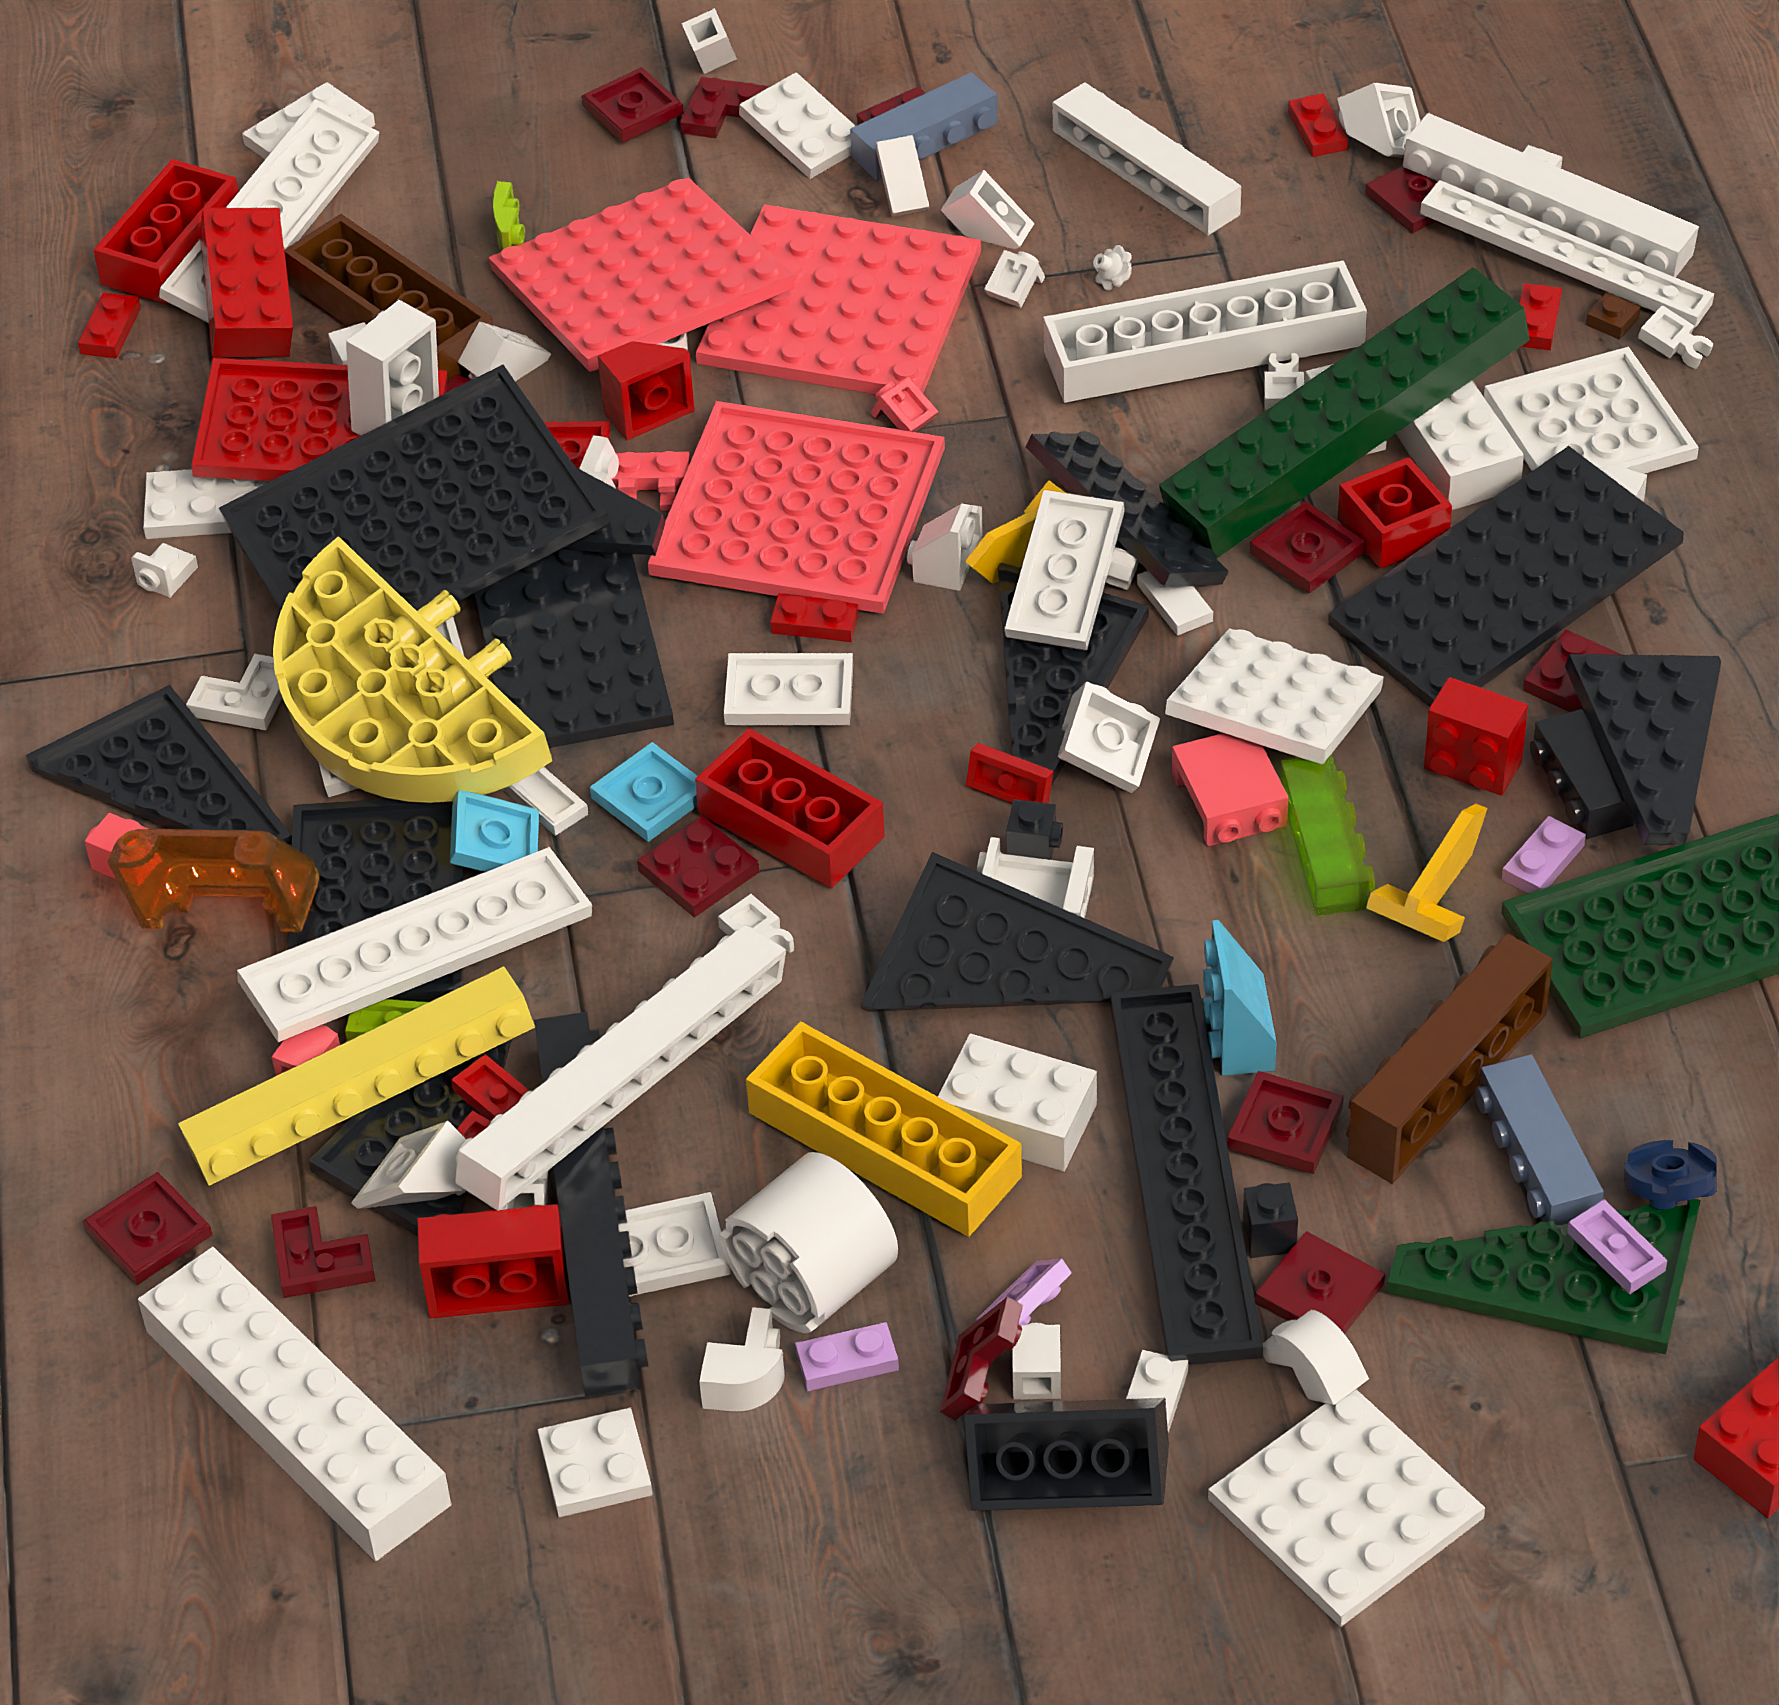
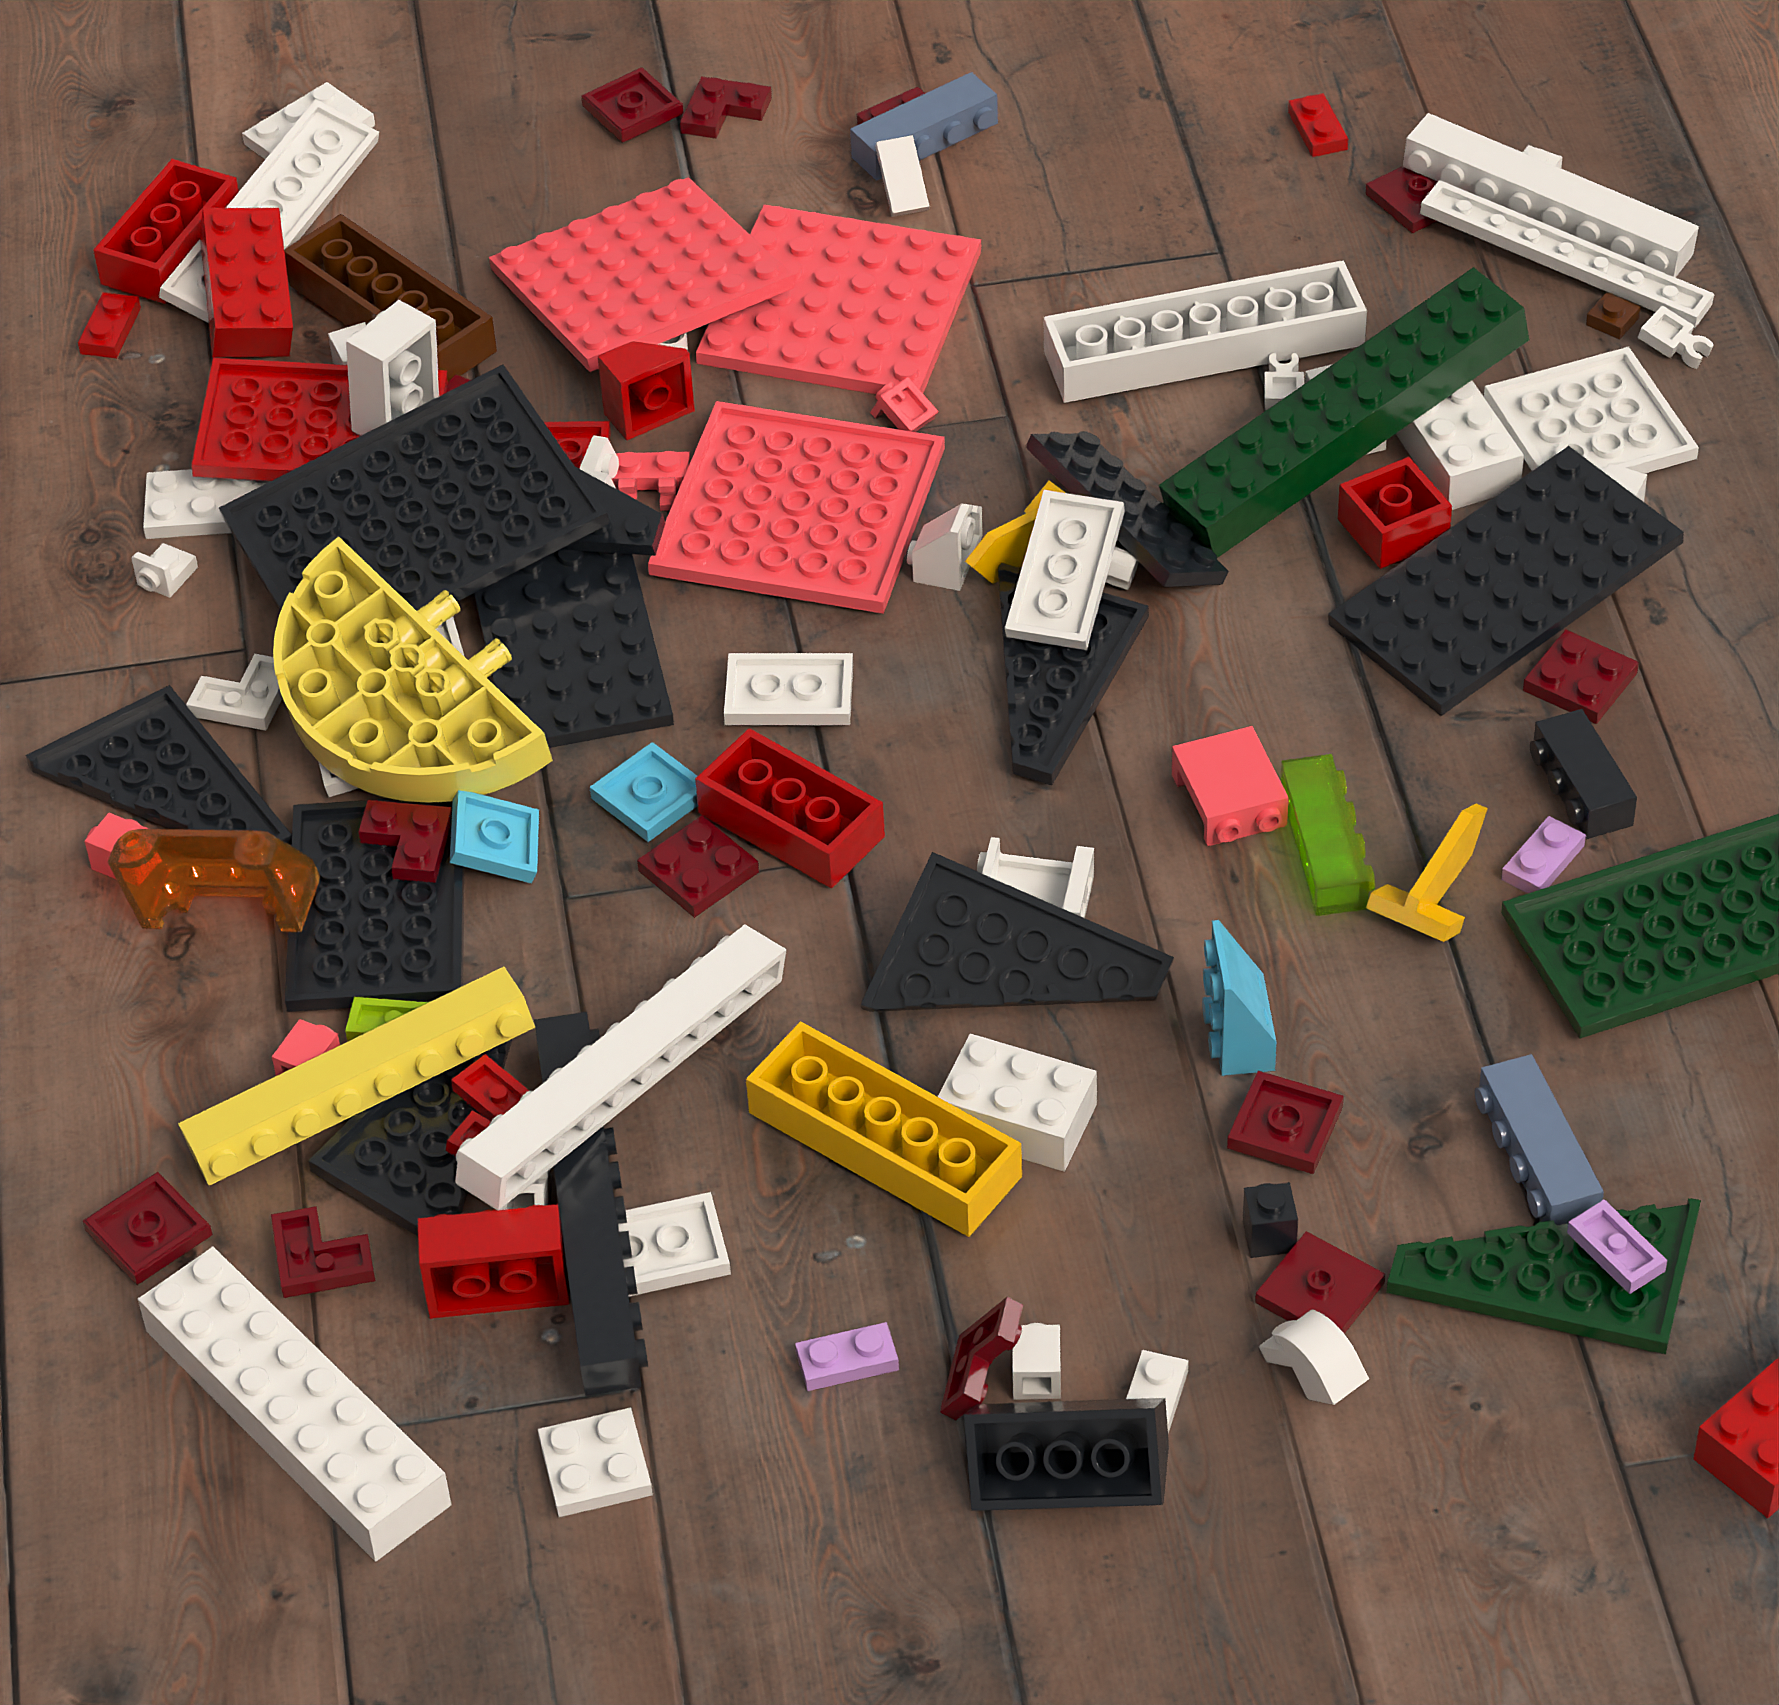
white plate [237,847,592,1042] -> none
white slope [351,1121,467,1209] -> none
white slope [458,321,551,381] -> none
lime slope [493,181,525,252] -> none
white tile [503,767,588,836] -> none
white brick [682,9,737,74] -> none
white brick [699,1307,785,1411] -> none
white plate [718,894,794,953] -> none
white brick [719,1152,898,1333] -> none
white plate [739,73,855,179] -> none
red plate [770,593,859,642] -> none
white slope [941,170,1034,249] -> none
red plate [966,743,1054,803] -> none
lavender plate [976,1258,1072,1325] -> none
white bracket [984,250,1045,308] -> none
black brick [1006,799,1063,860] -> none
white brick [1053,82,1241,235] -> none
white plate [1057,681,1160,793] -> none
white plant [1093,245,1132,291] -> none
black plate [1110,984,1263,1365] -> none
white tile [1137,571,1213,636] -> none
white plate [1165,628,1384,765] -> none
white plate [1208,1389,1485,1627] -> none
dark red plate [1250,501,1366,594] -> none
white slope [1337,83,1421,158] -> none
reddish brown brick [1346,933,1553,1184] -> none
red brick [1424,677,1528,796] -> none
red plate [1520,283,1562,351] -> none
black wing [1565,654,1721,845] -> none
dark blue plate [1624,1140,1717,1210] -> none
none -> dark red plate [359,800,452,883]

